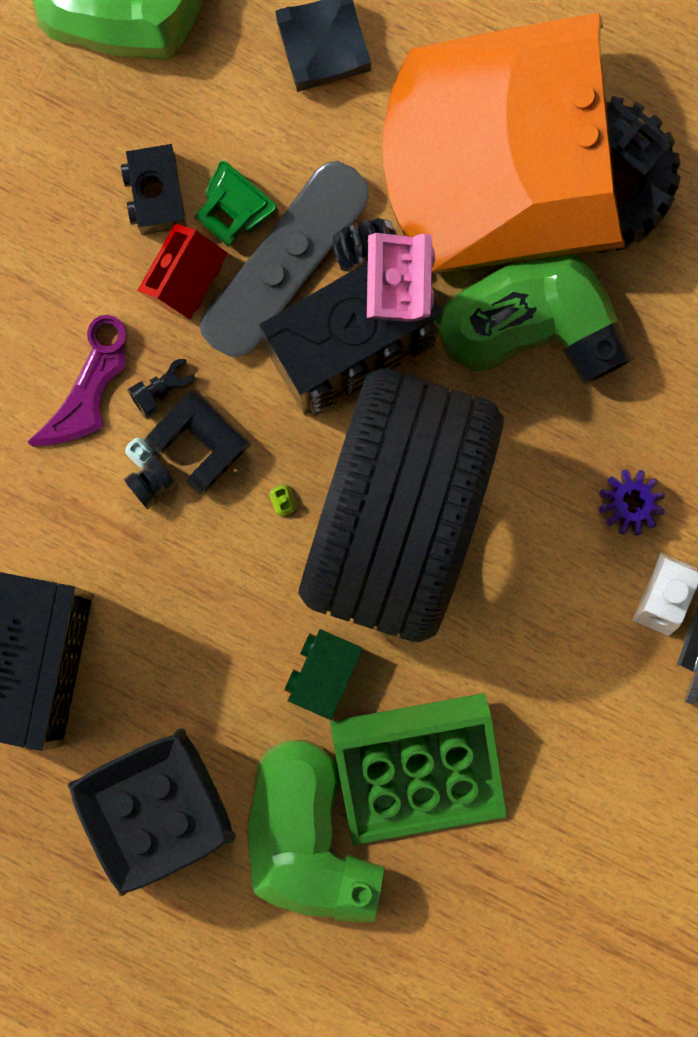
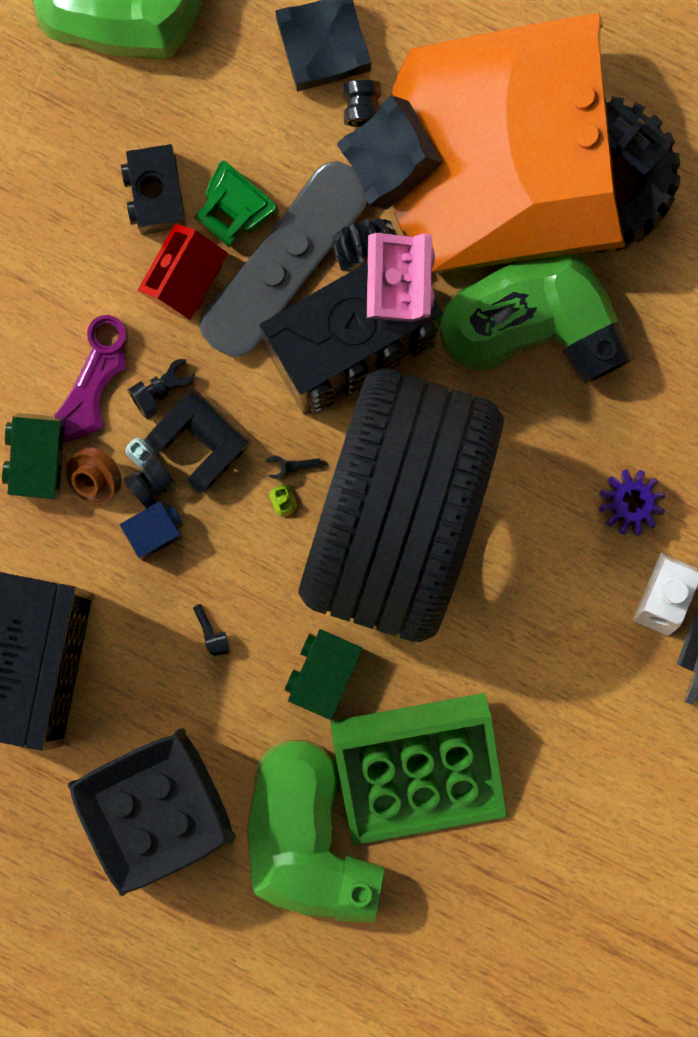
none -> dark green brick [2,413,66,499]
none -> dark orange plate [66,448,122,505]
none -> dark blue brick [119,501,184,560]
none -> black hand [193,604,230,656]
none -> black hand [265,455,321,480]
none -> black brick [337,95,443,210]
none -> black wheel [343,80,381,127]

